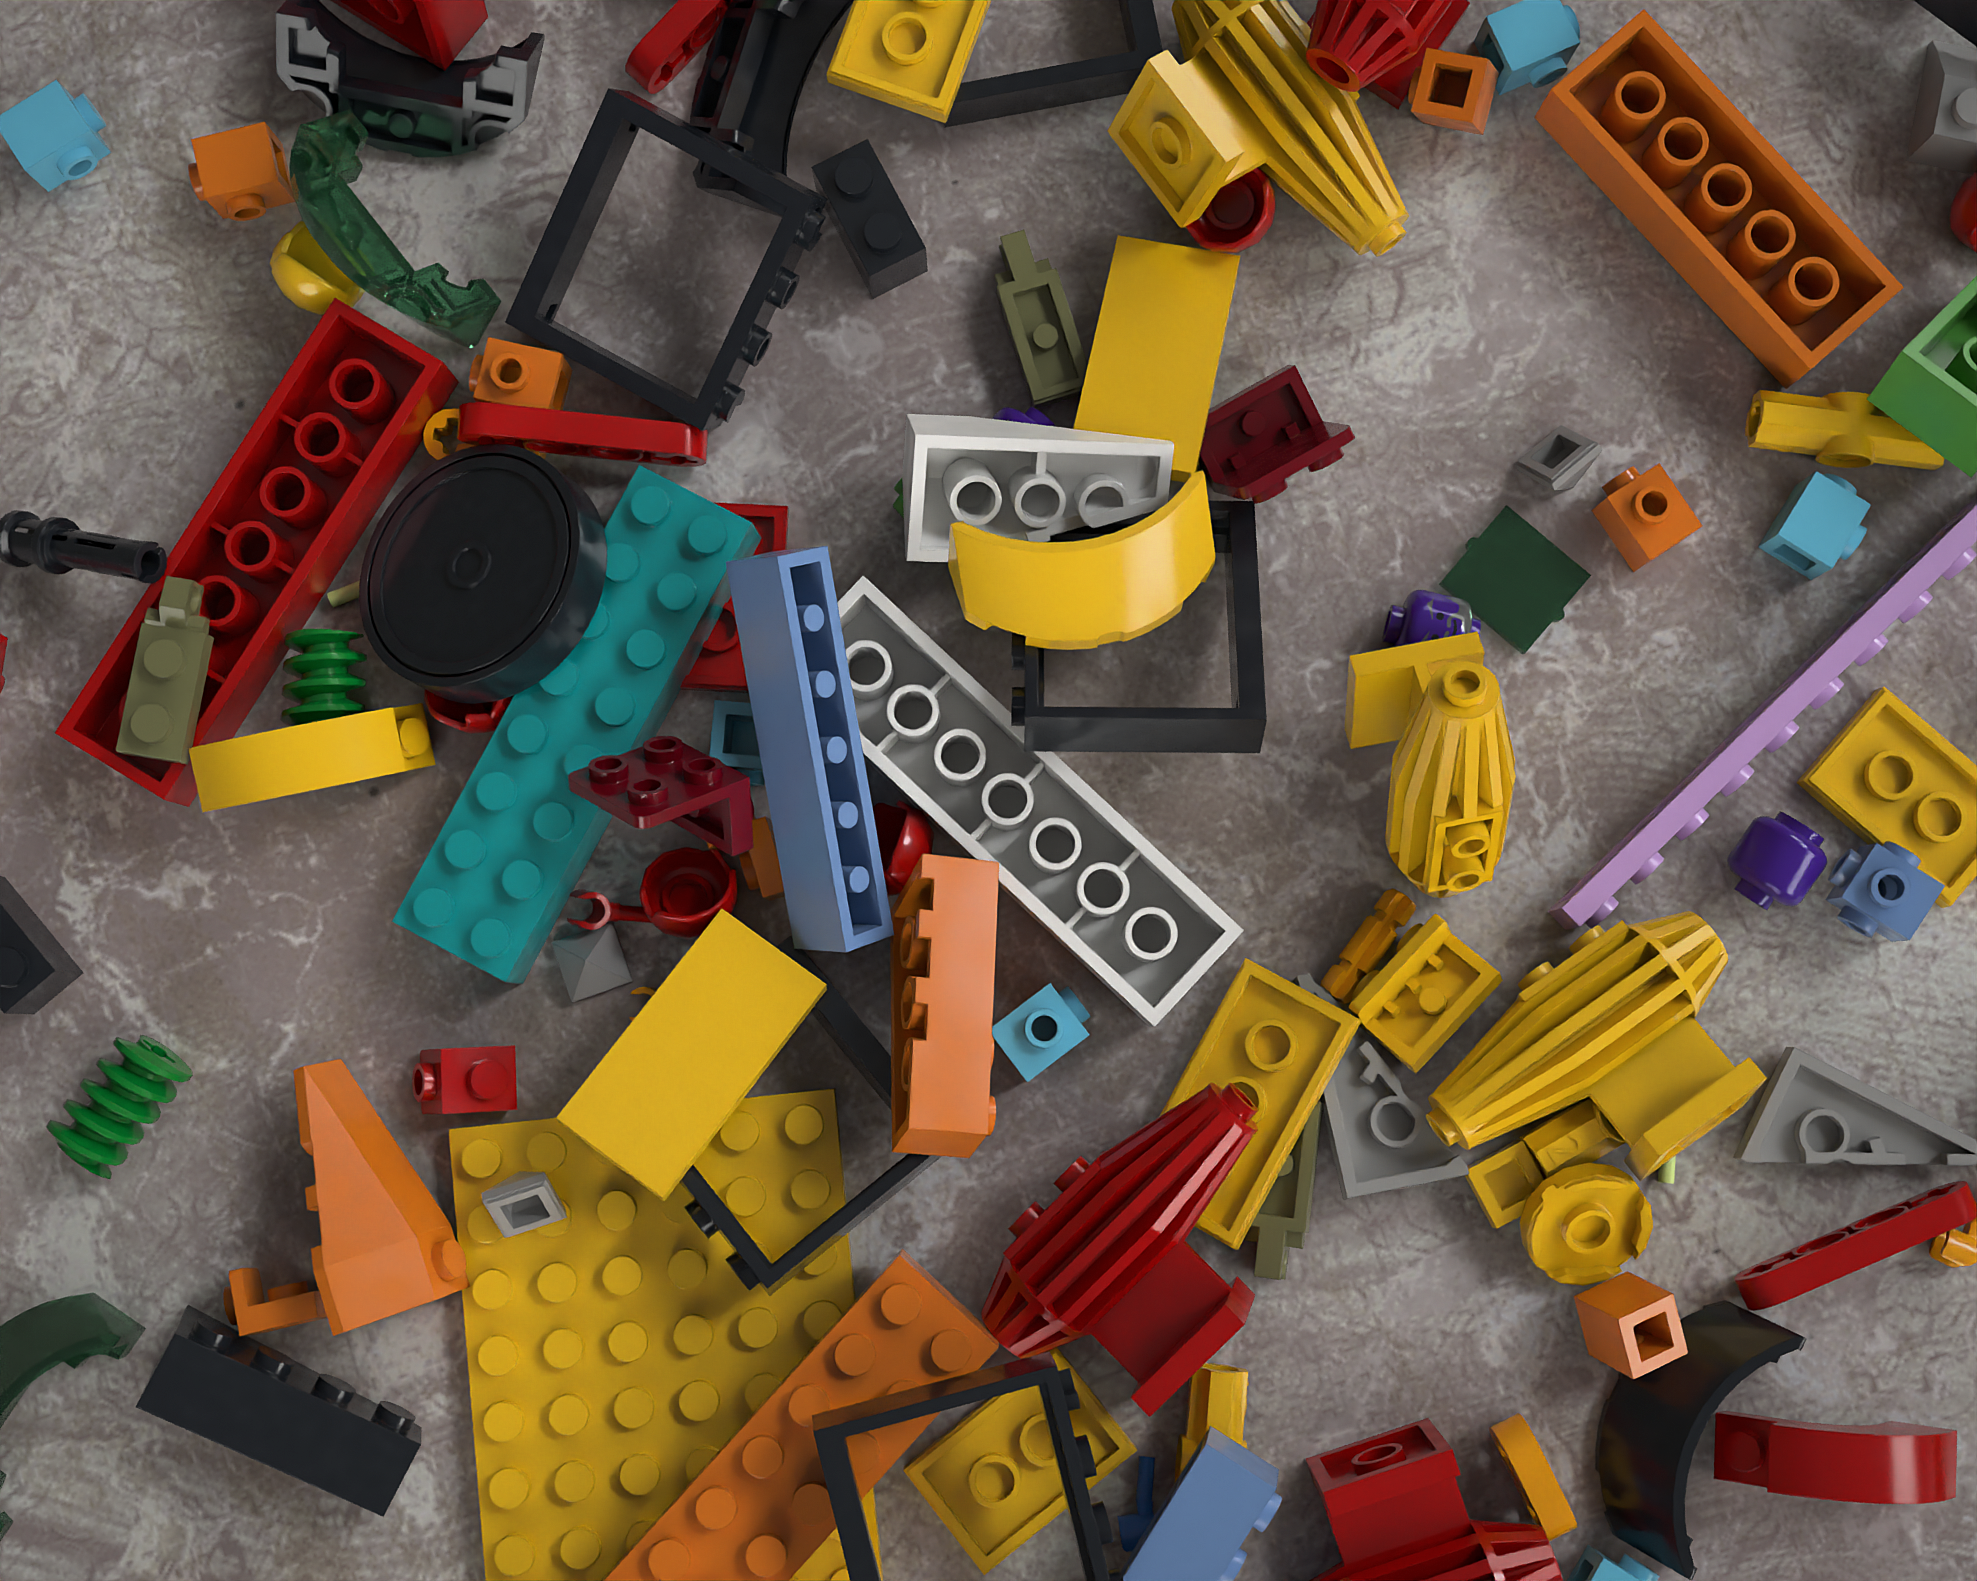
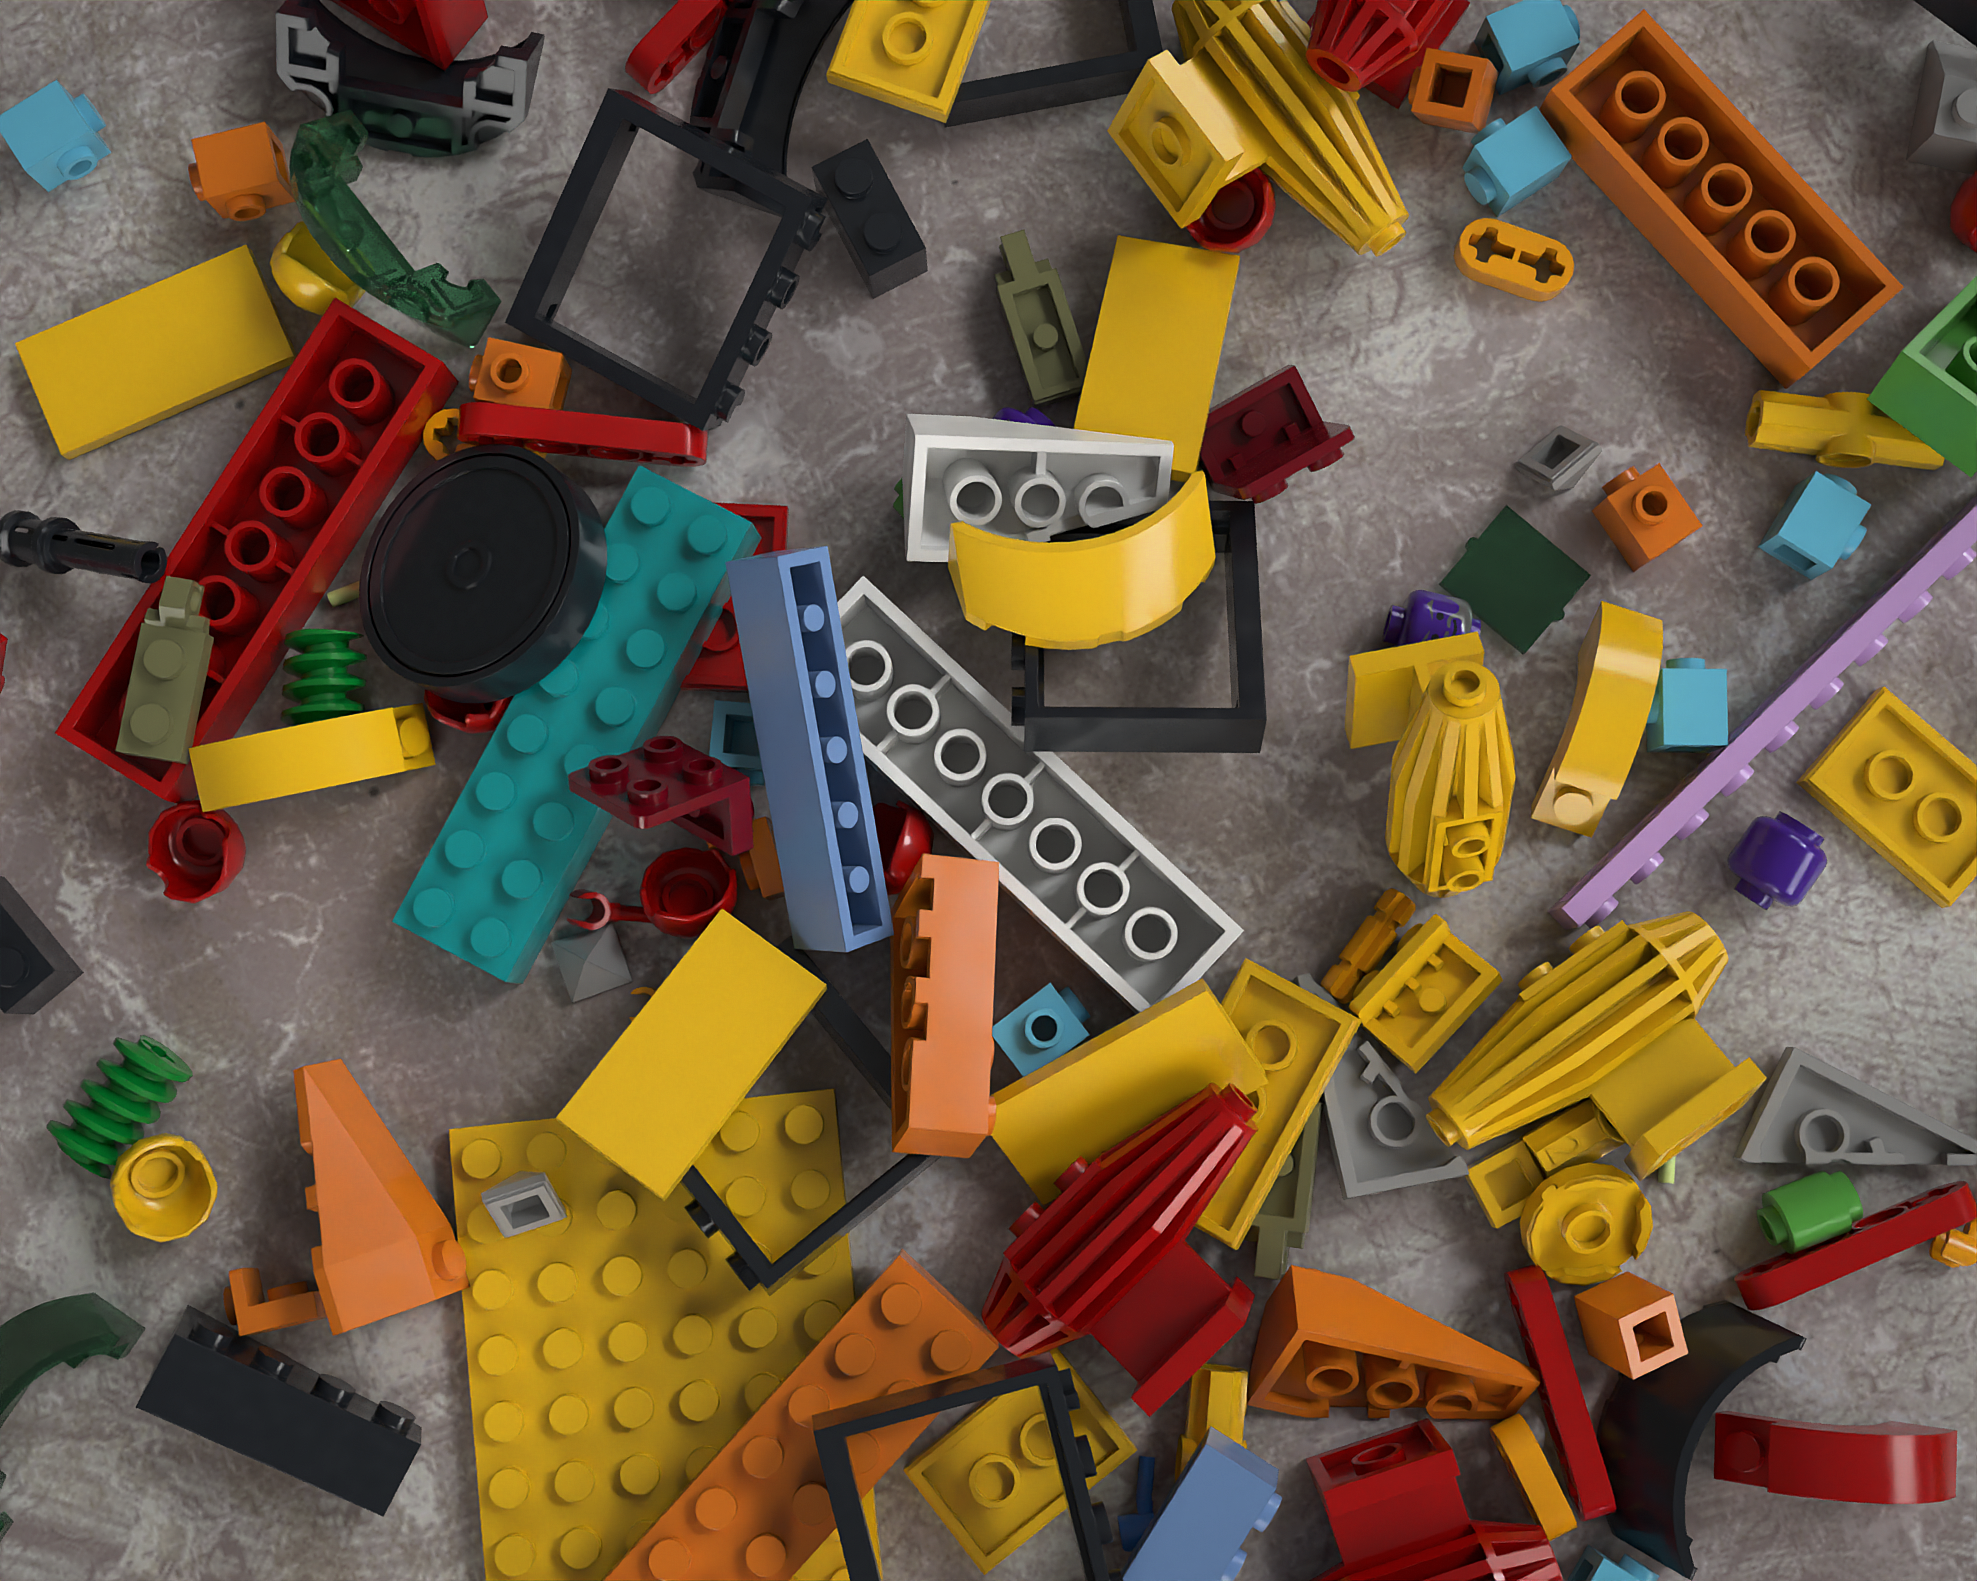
red bracket [412,1045,517,1114] -> none
medium blue brick [1825,841,1945,942] -> none
none -> yellow tile [15,244,297,460]
none -> yellow hair [110,1133,218,1243]
none -> red hair [146,800,246,904]
none -> yellow tile [990,978,1269,1205]
none -> orange wedge [1247,1265,1541,1419]
none -> light orange beam [1453,218,1574,302]
none -> medium azure brick [1462,106,1572,217]
none -> red beam [1504,1264,1616,1522]
none -> yellow arch [1531,601,1663,838]
none -> medium azure brick [1646,658,1728,753]
none -> bright green brick [1757,1171,1863,1254]

